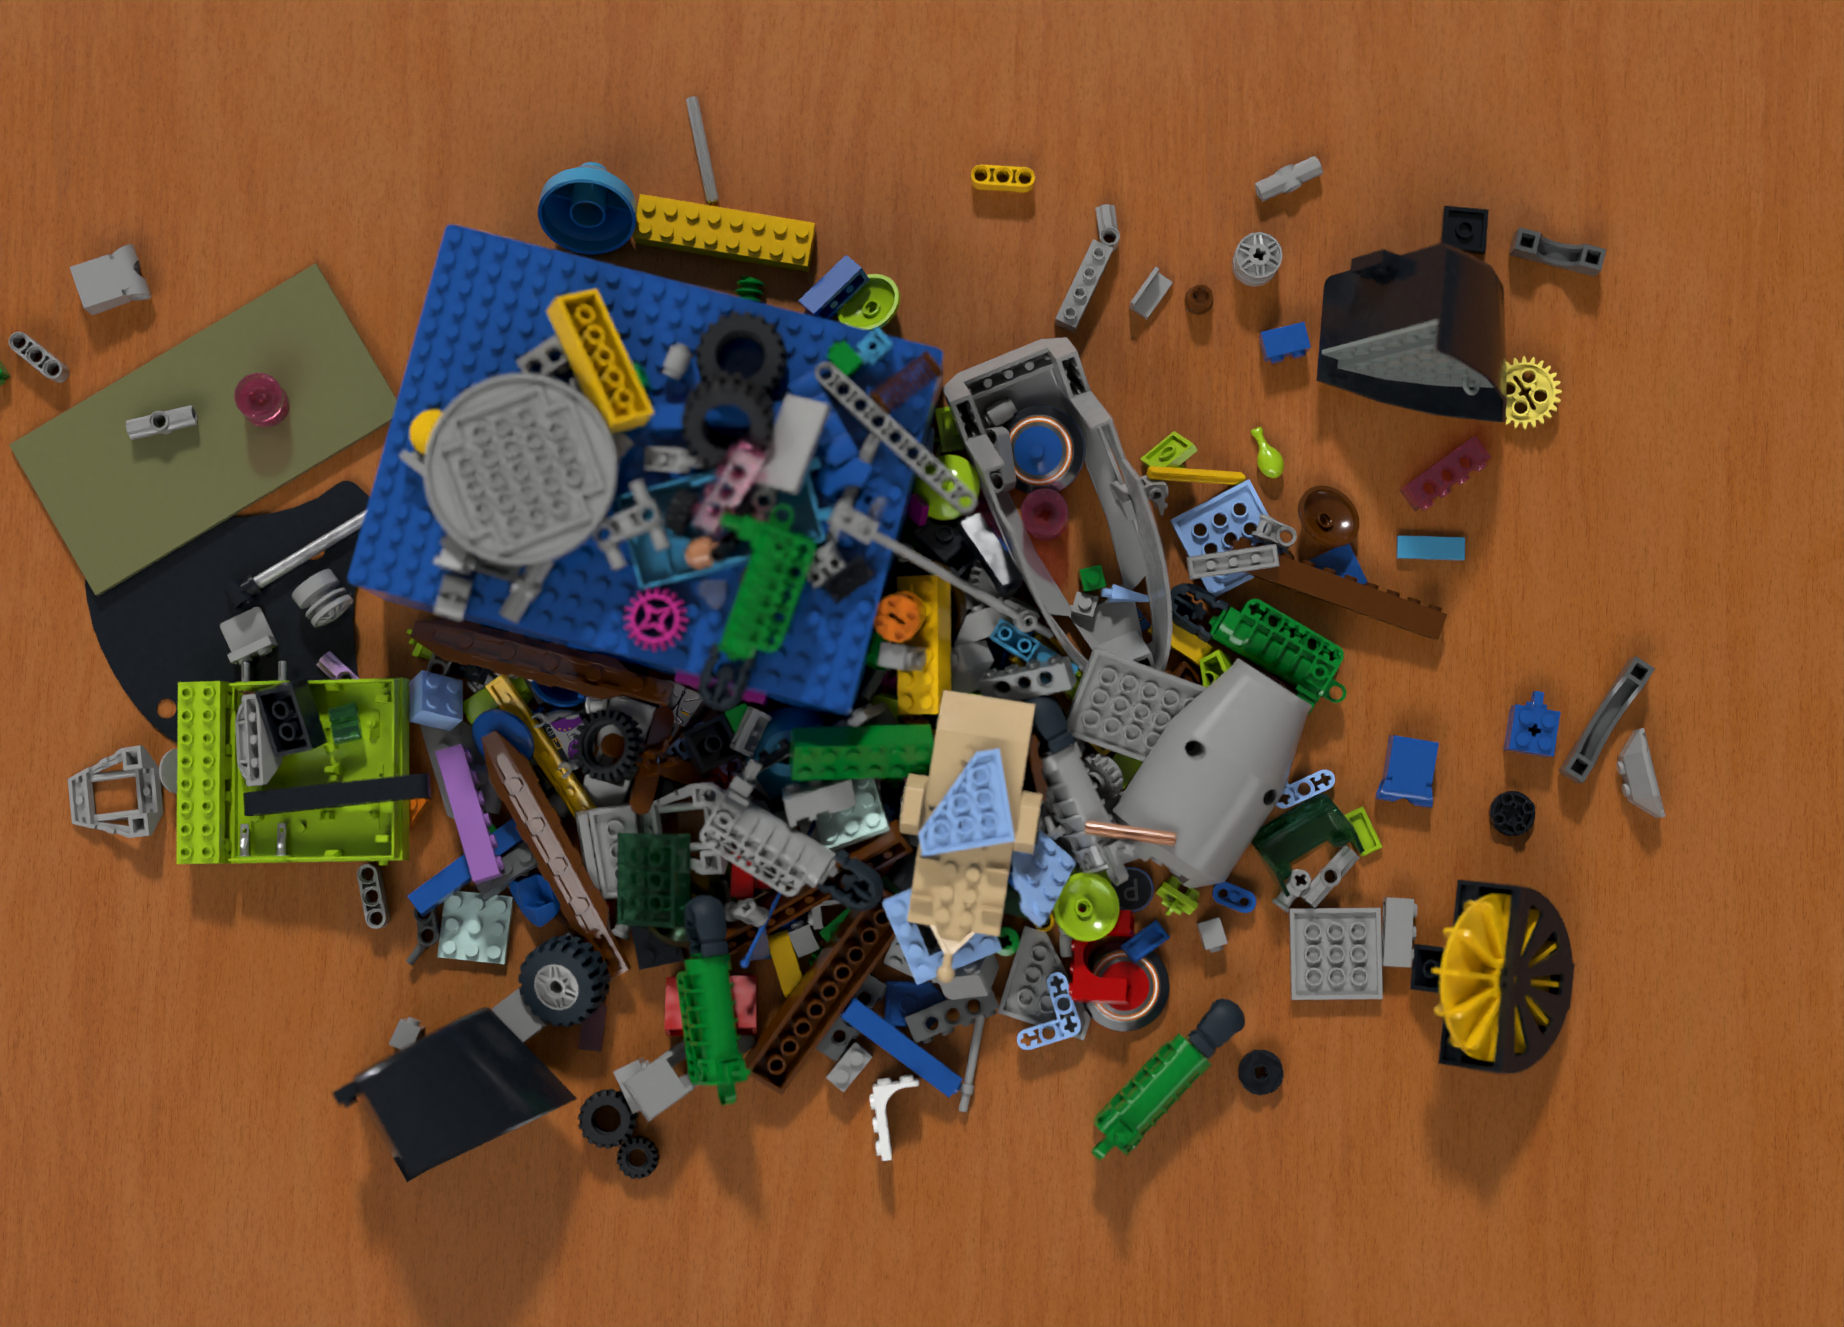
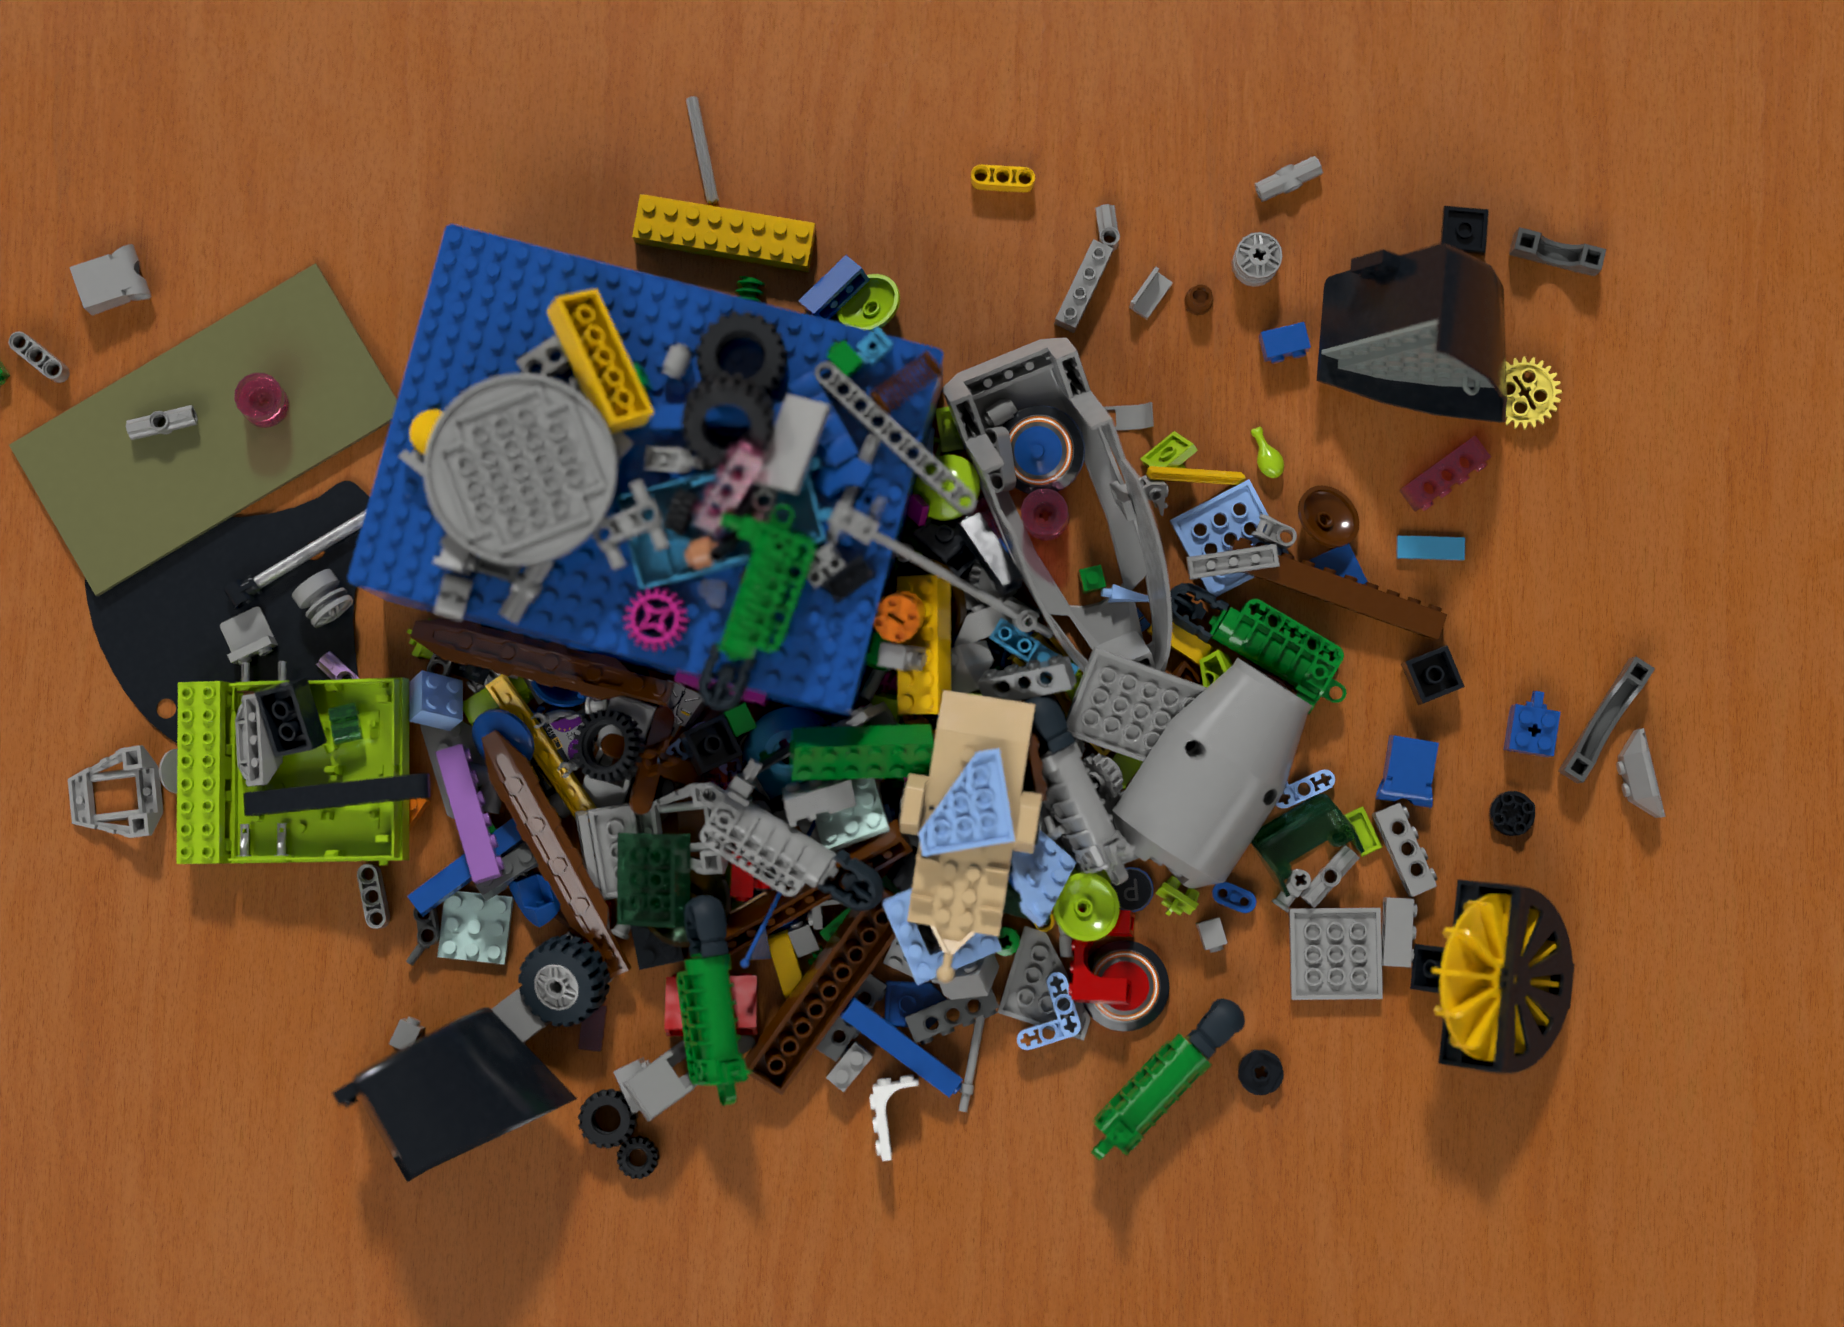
dark azure cone [538,162,637,254] -> none
light grey connector [723,898,769,927] -> none
light grey hinge [729,706,772,758] -> none
light grey plate [1071,591,1099,620] -> none
nougat axle [1085,821,1177,846] -> none
blue tile [1120,920,1170,964] -> none
none -> light grey piece [1104,402,1154,431]
none -> light grey brick [1372,803,1438,897]
none -> black brick [1401,645,1465,705]

